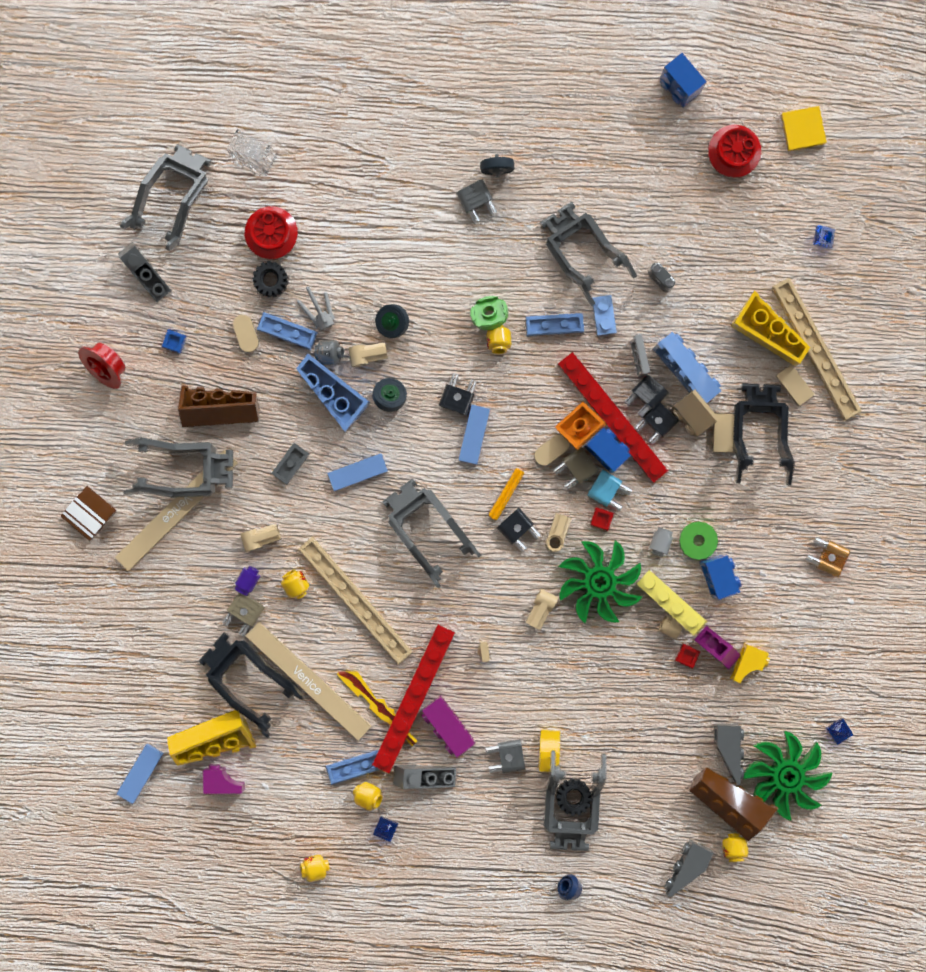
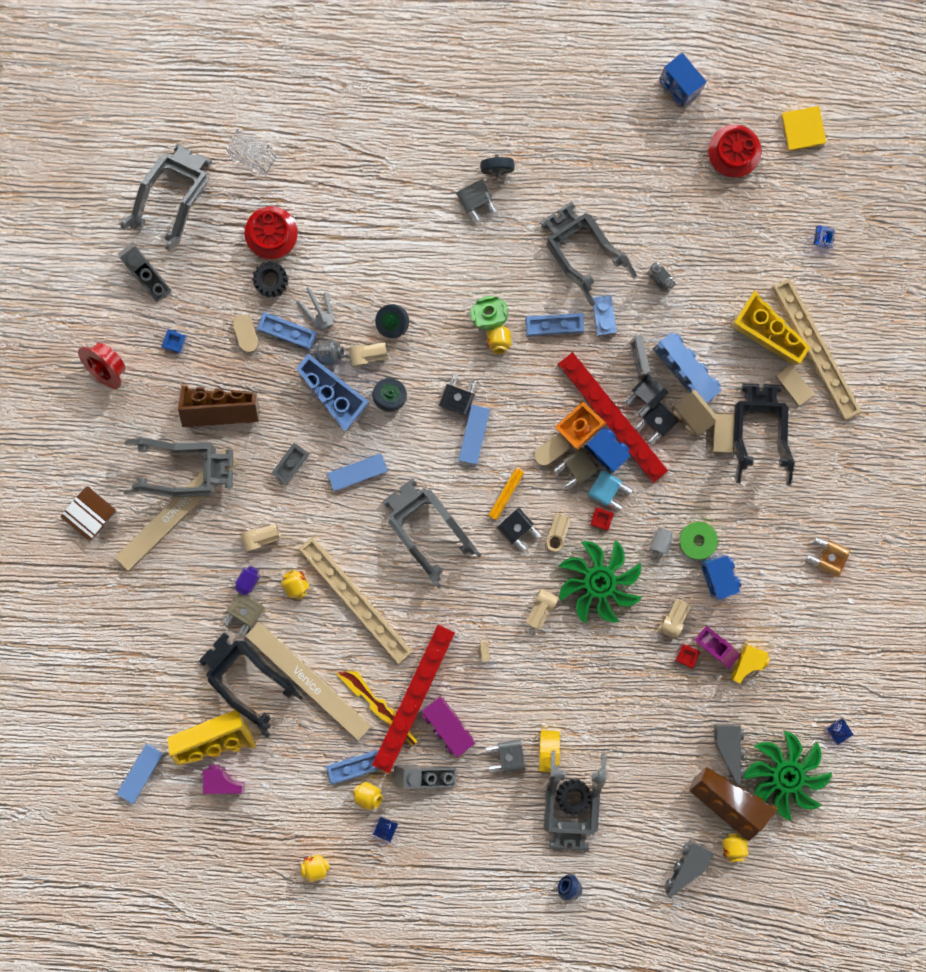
light yellow plate [637,570,707,636] -> none

